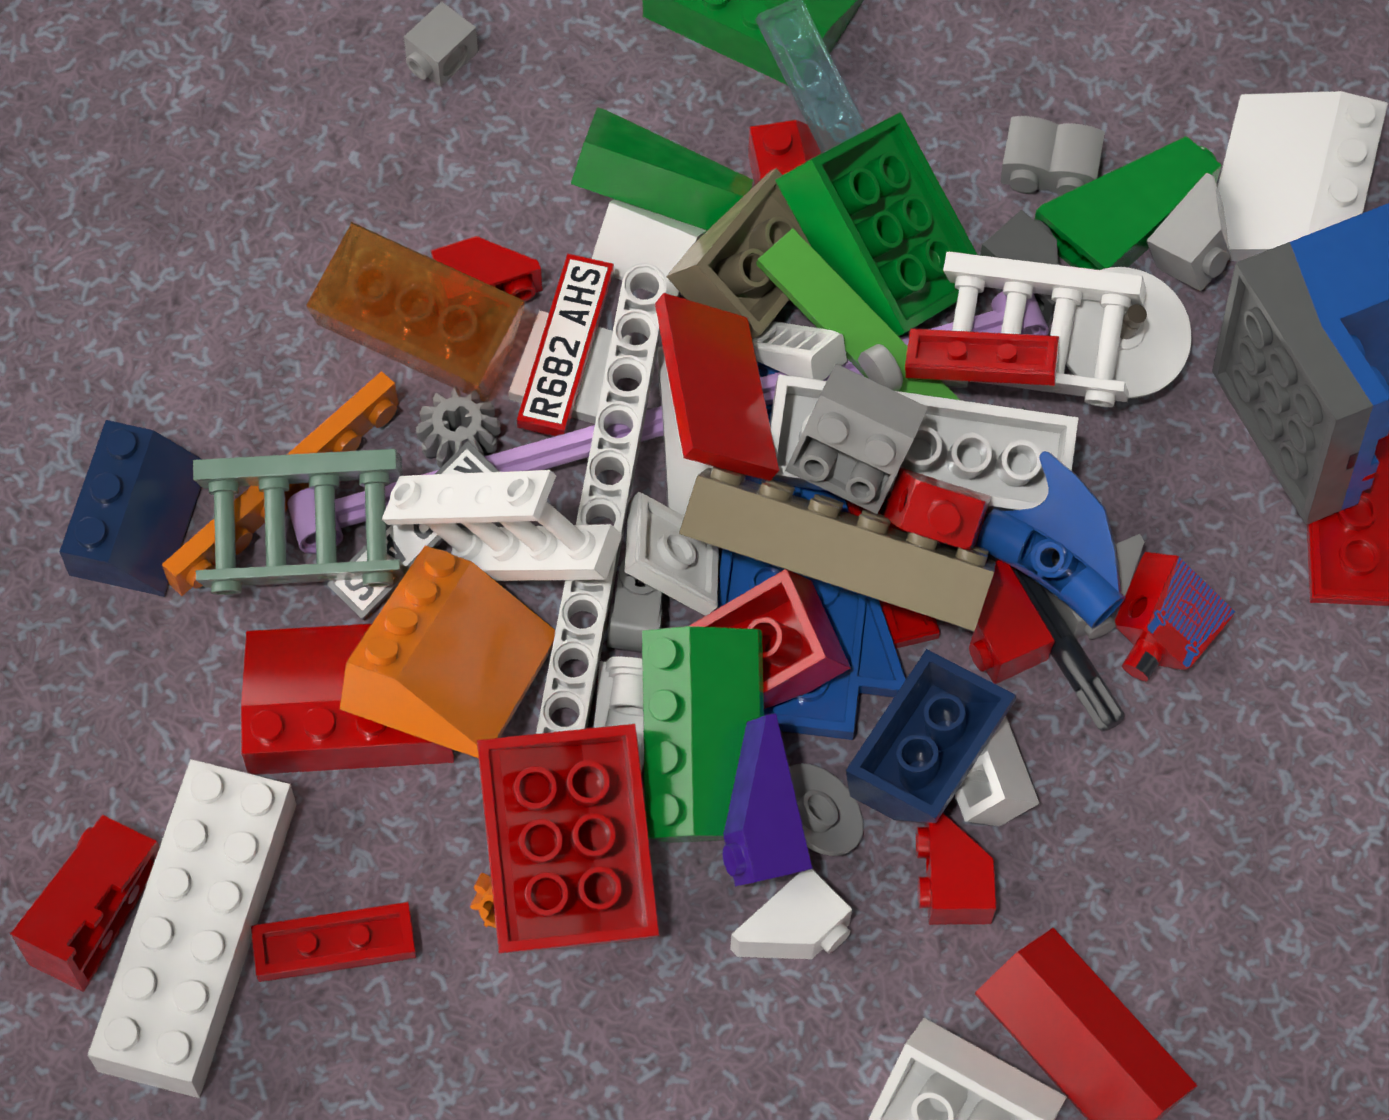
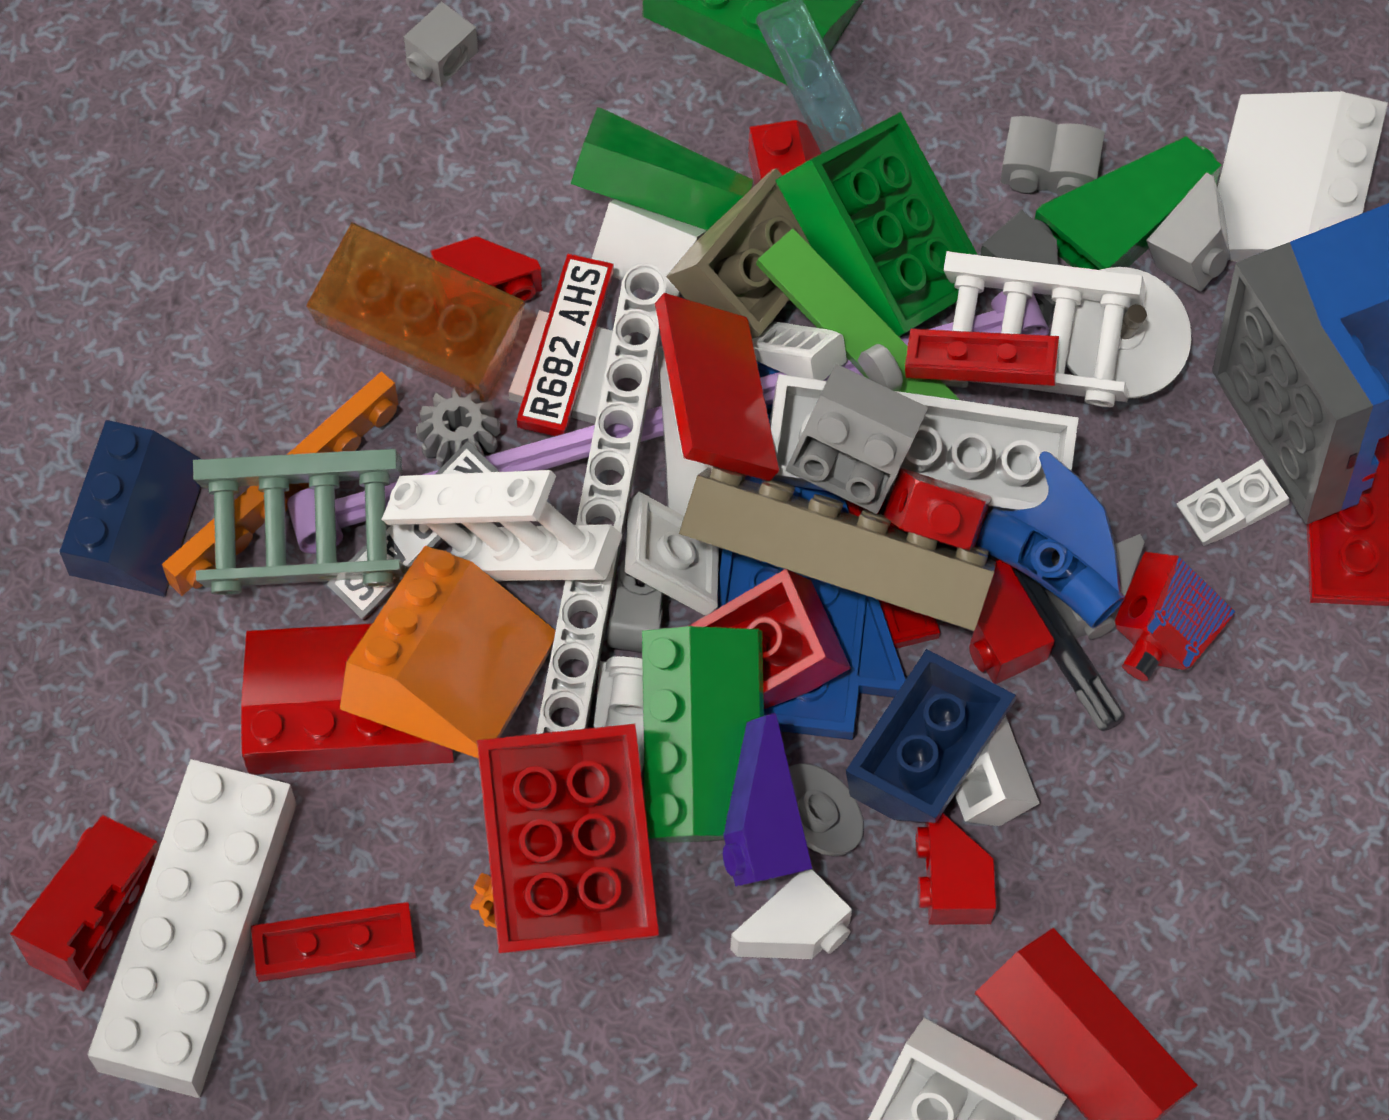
none -> white slope [1176,459,1289,546]

